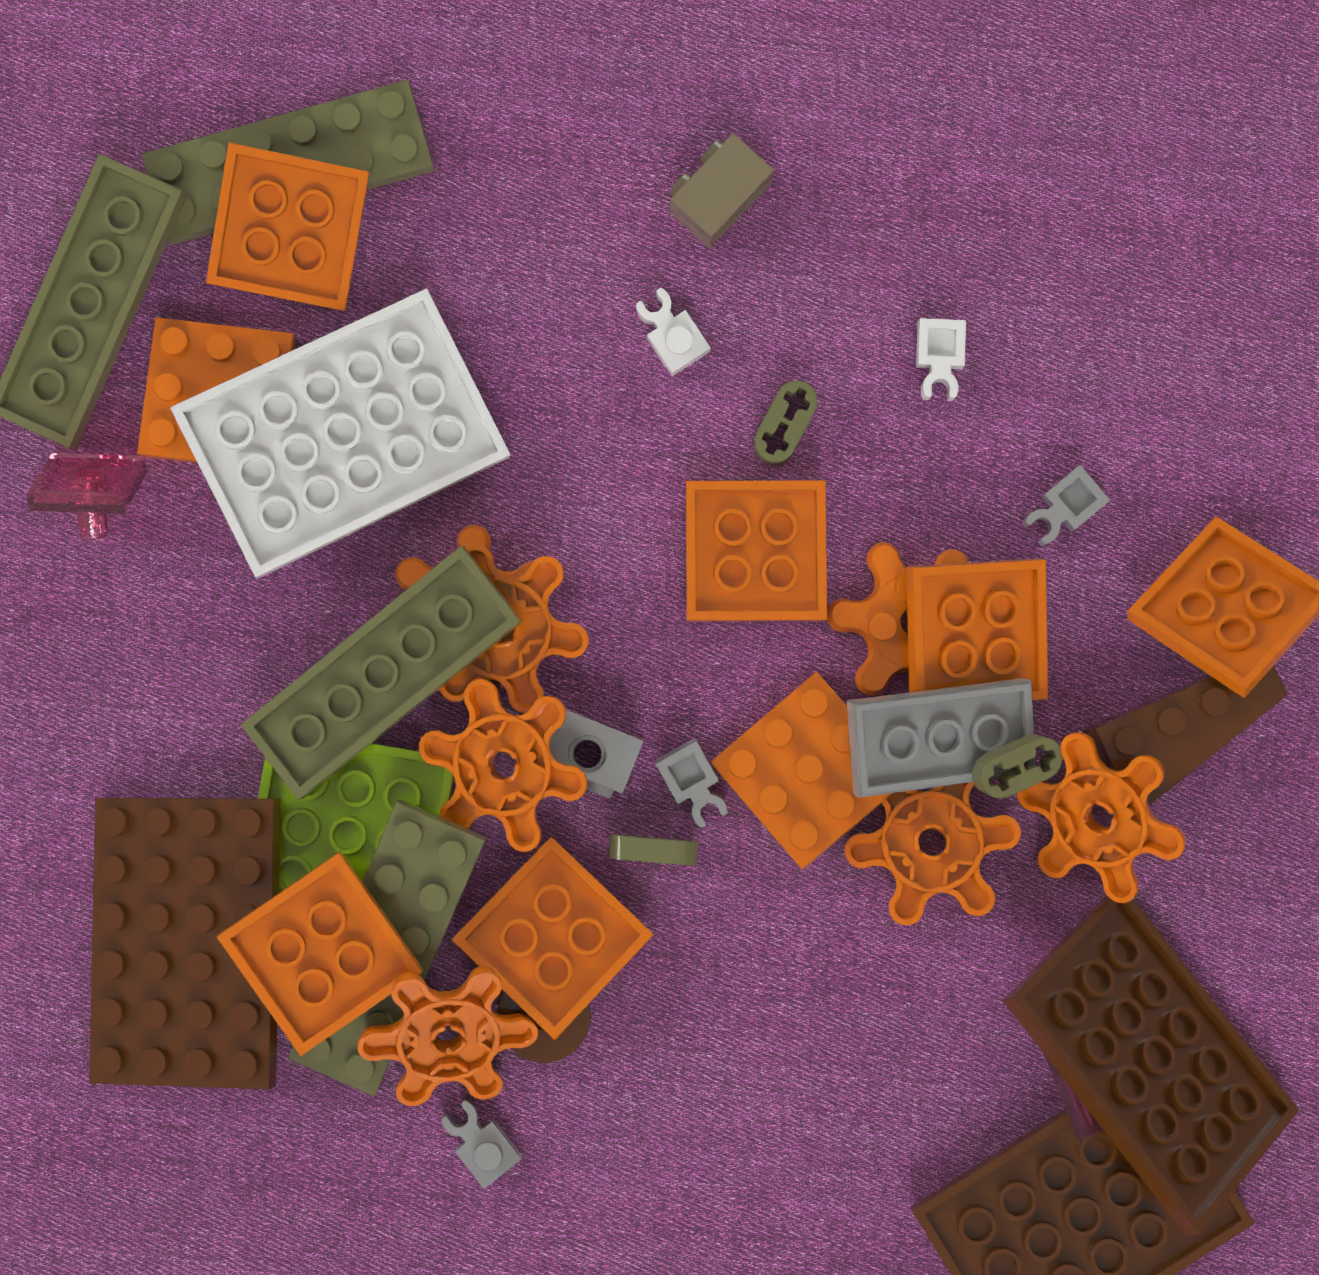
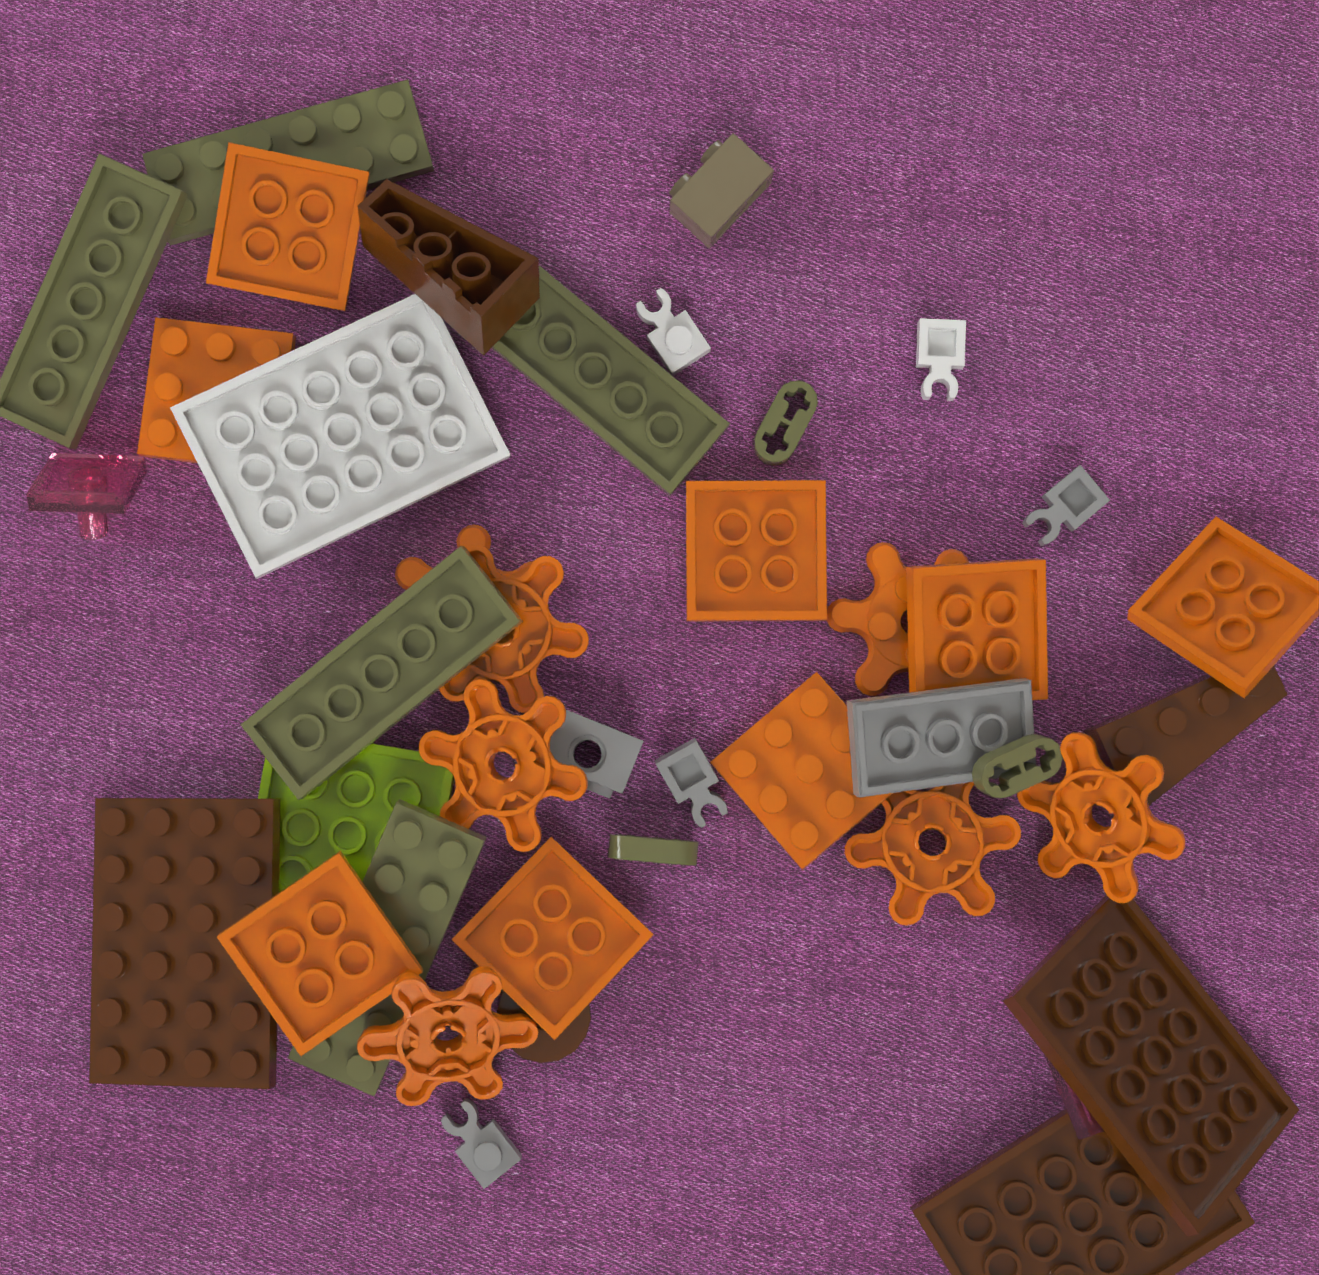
none -> reddish brown wedge [357,179,540,356]
none -> olive plate [492,266,730,496]

